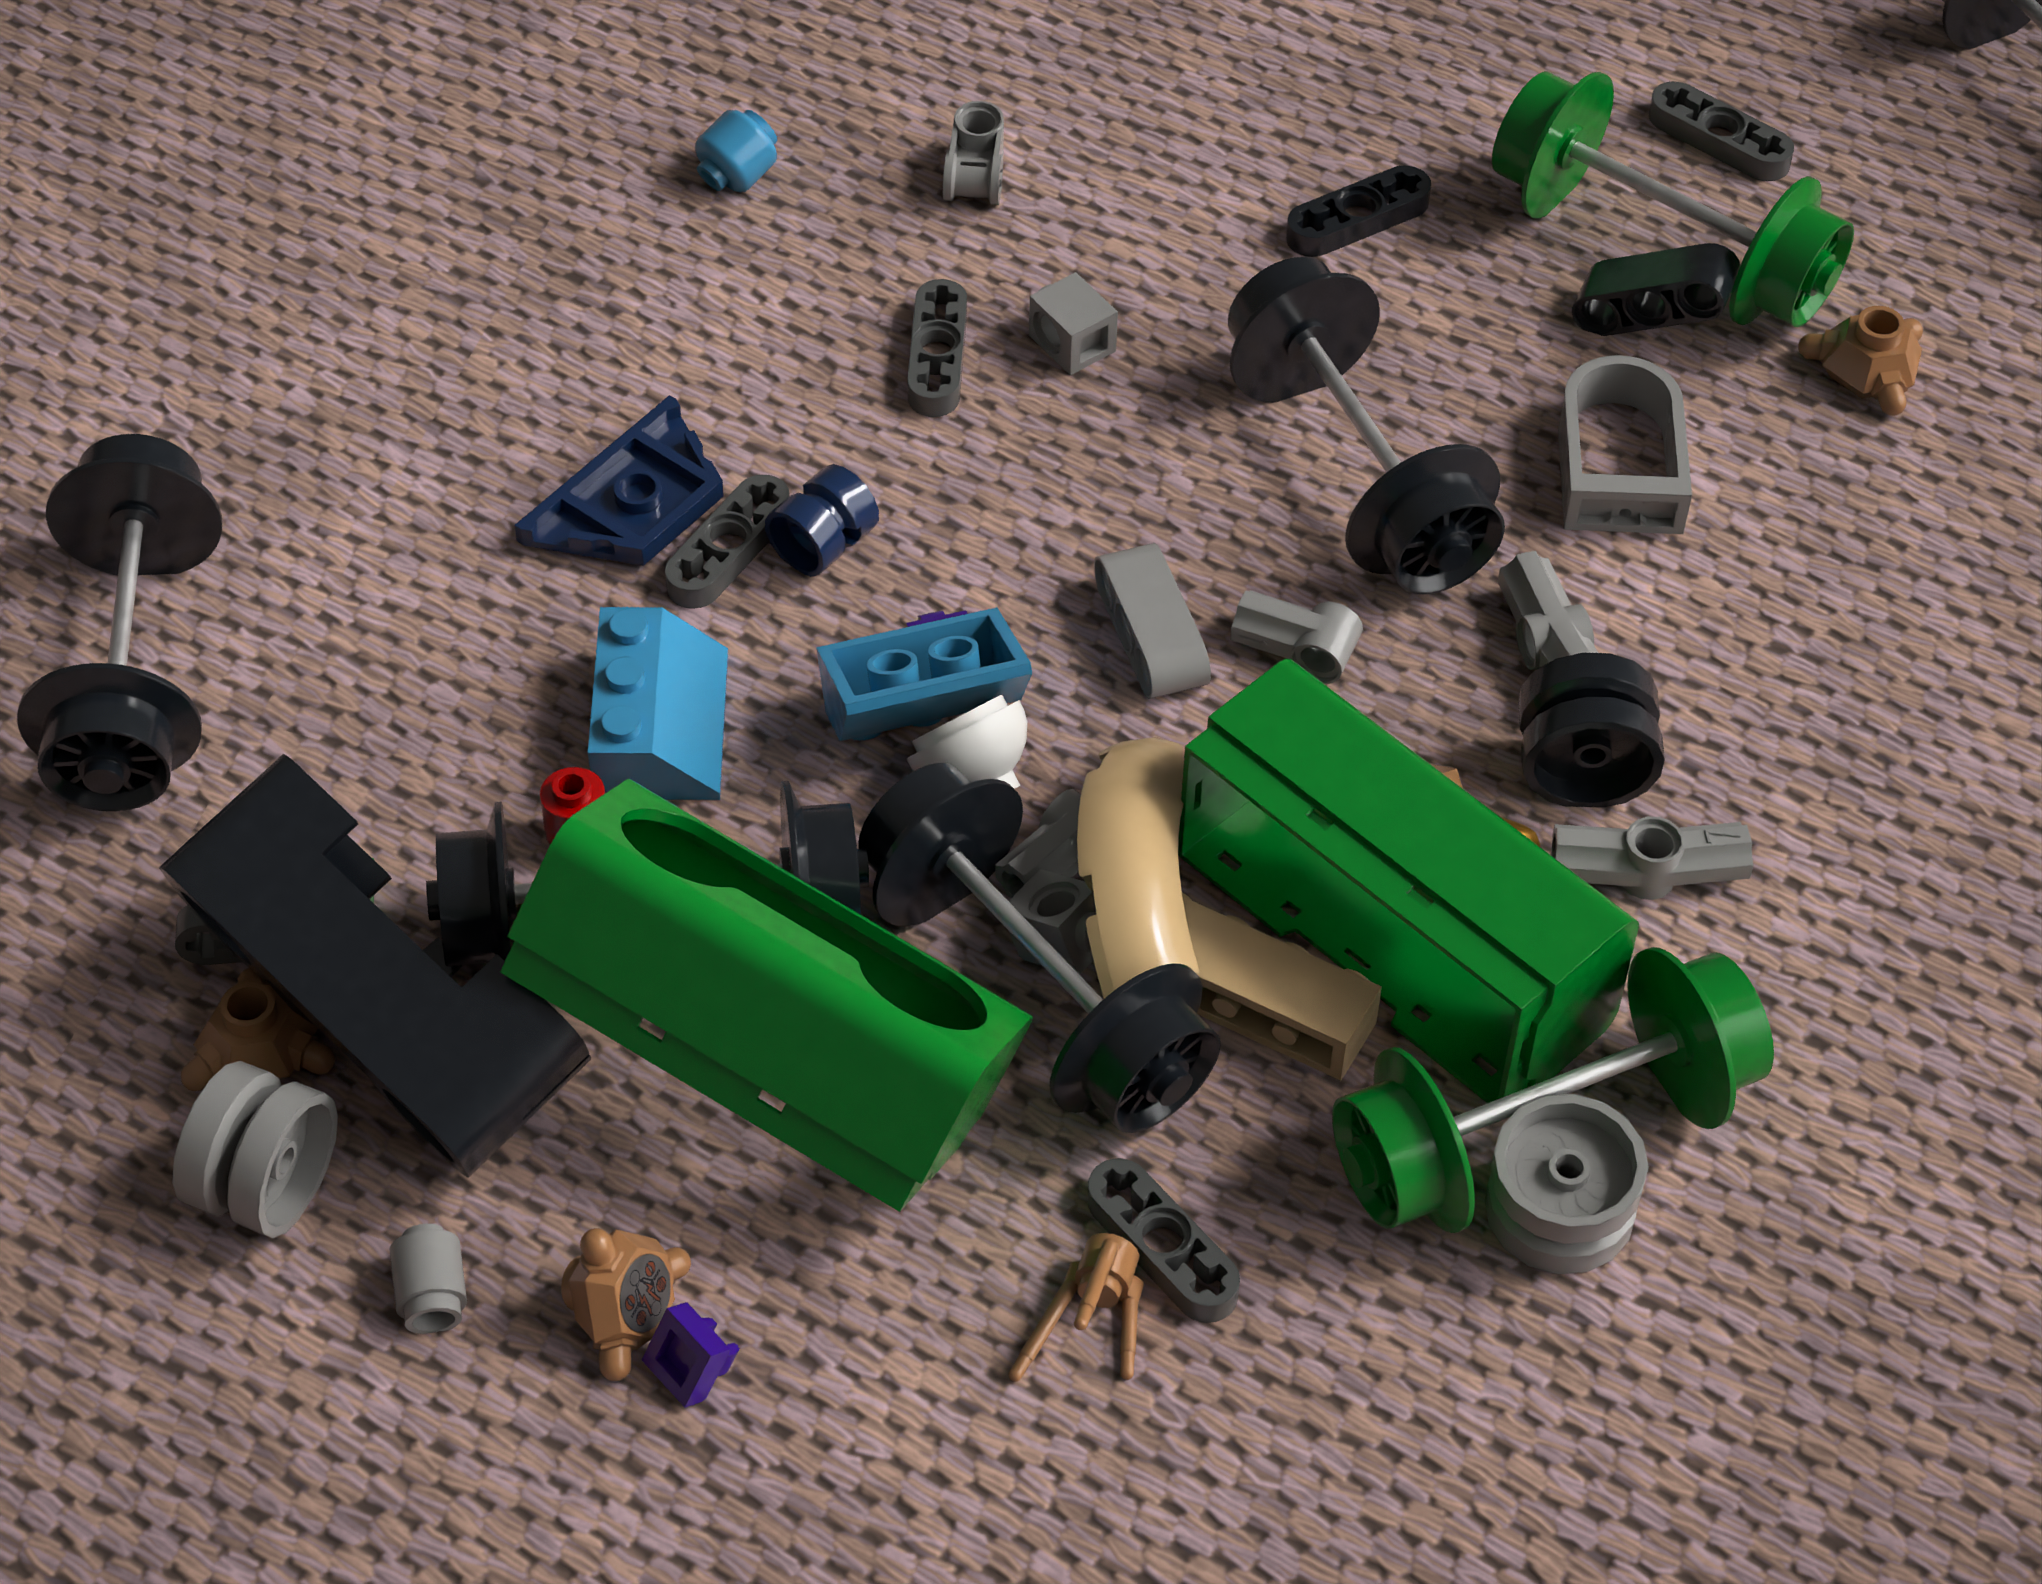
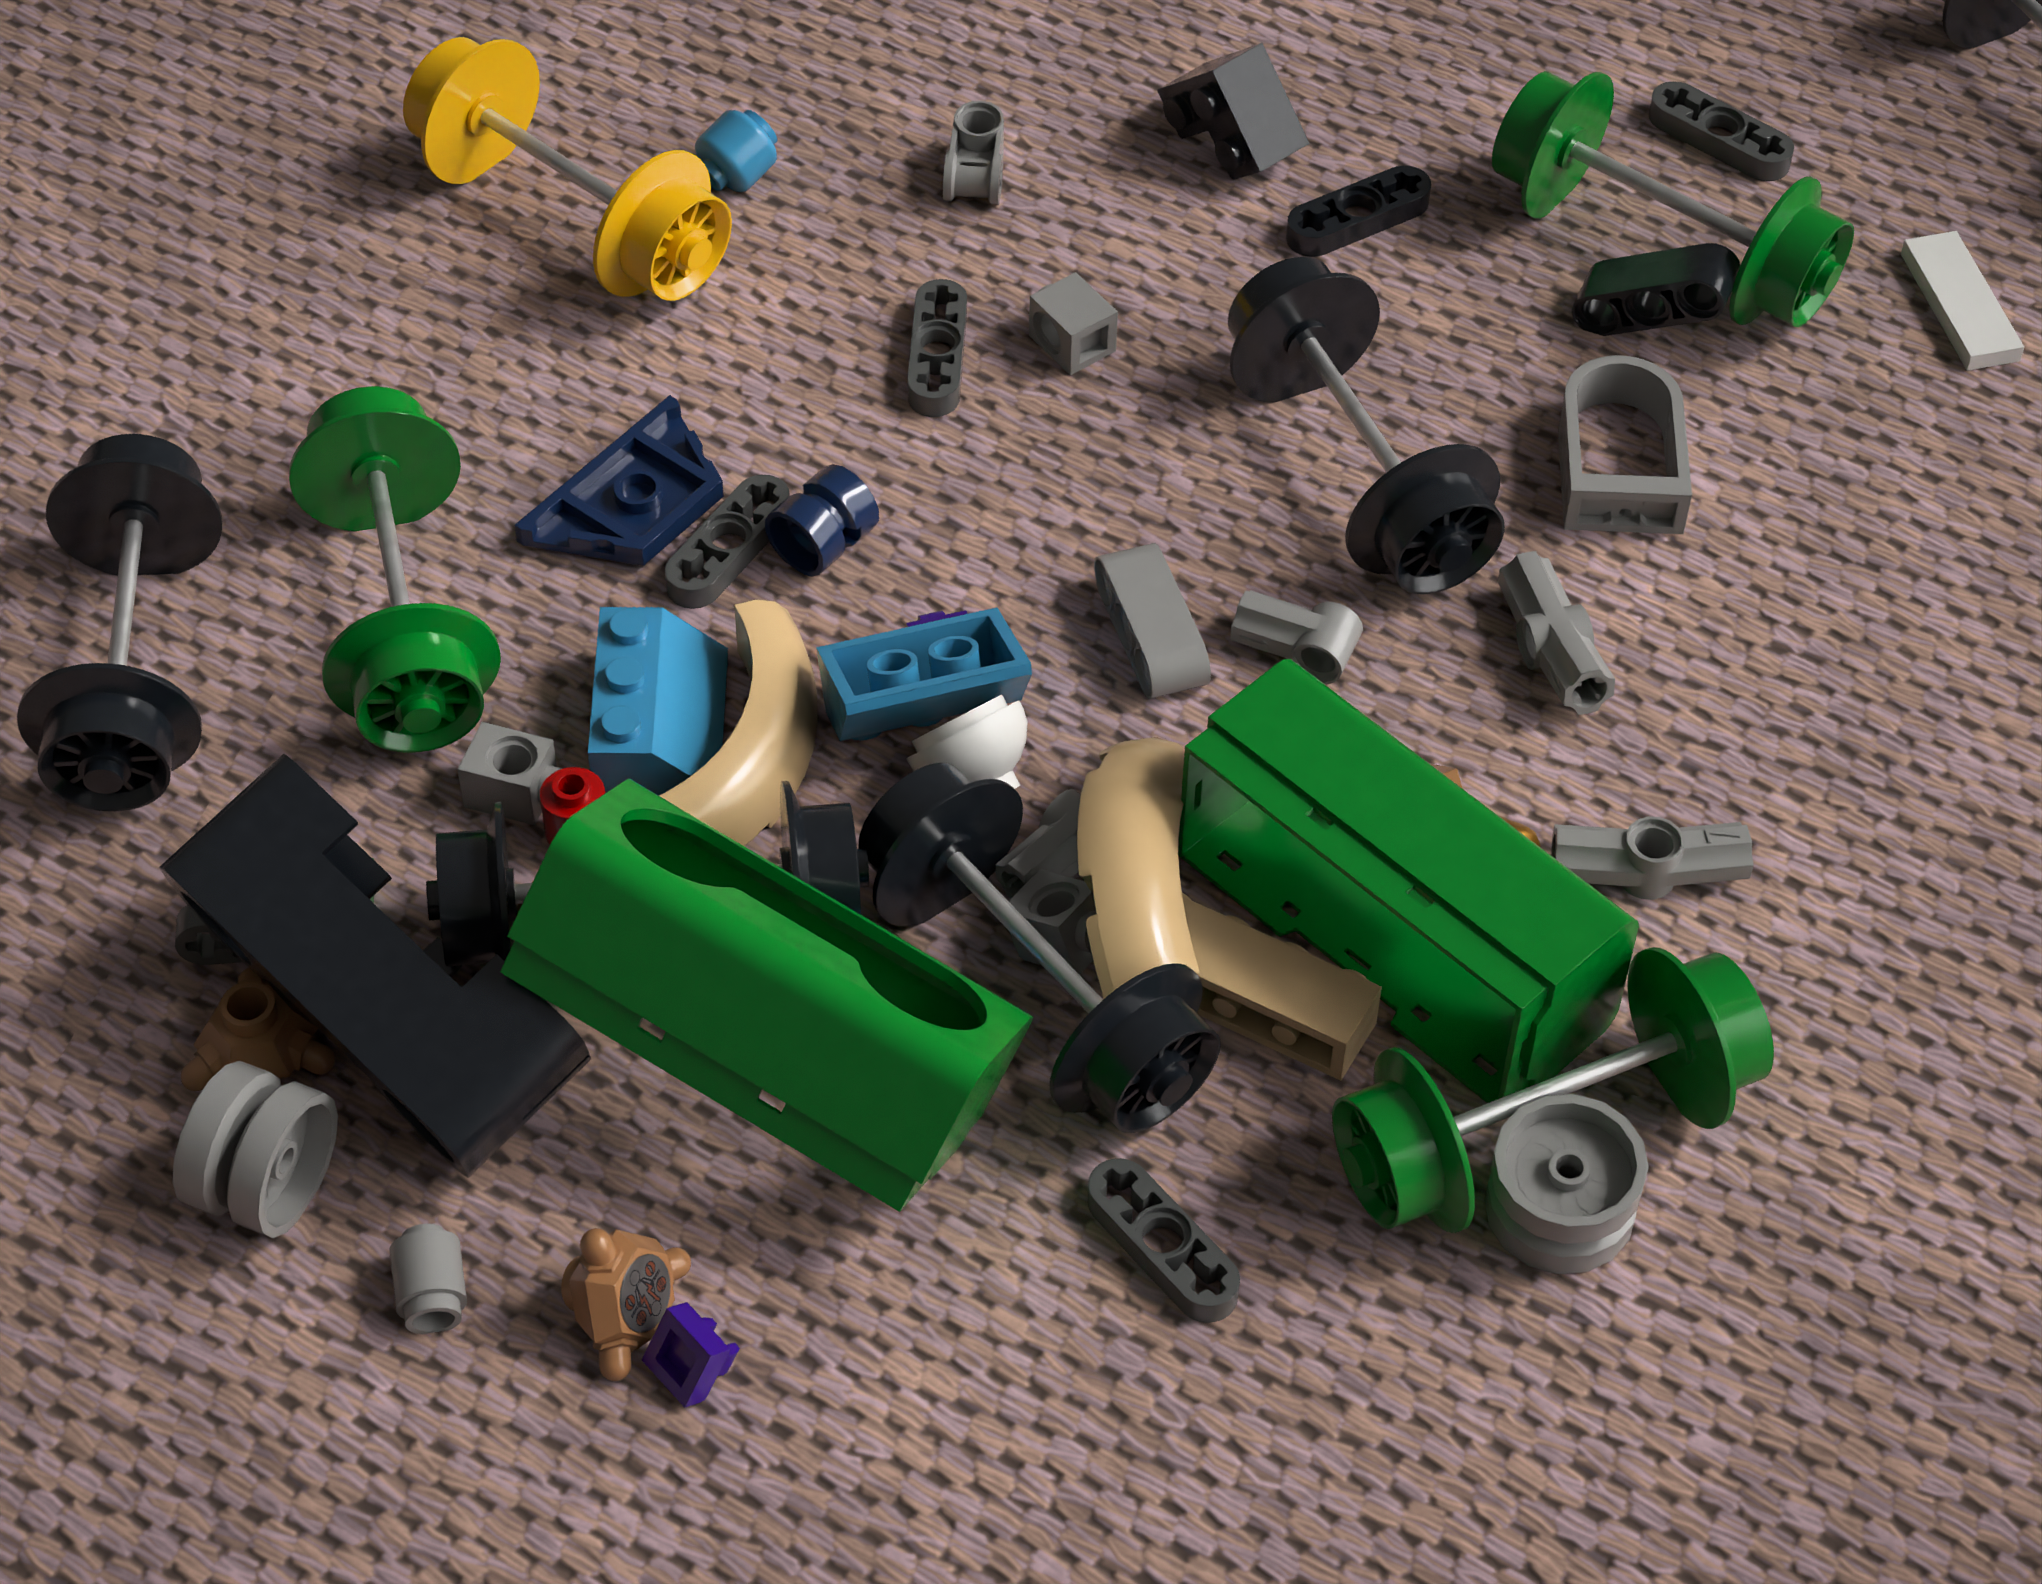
medium nougat plant [1008,1233,1144,1382] -> none
black wheel [1518,653,1665,808] -> none
medium nougat rock [1798,306,1923,416] -> none
none -> green piece [289,386,501,753]
none -> yellow piece [403,37,732,301]
none -> light grey brick [458,722,562,825]
none -> tan brick [659,600,818,846]
none -> brick [1157,43,1310,180]
none -> white tile [1901,231,2024,371]

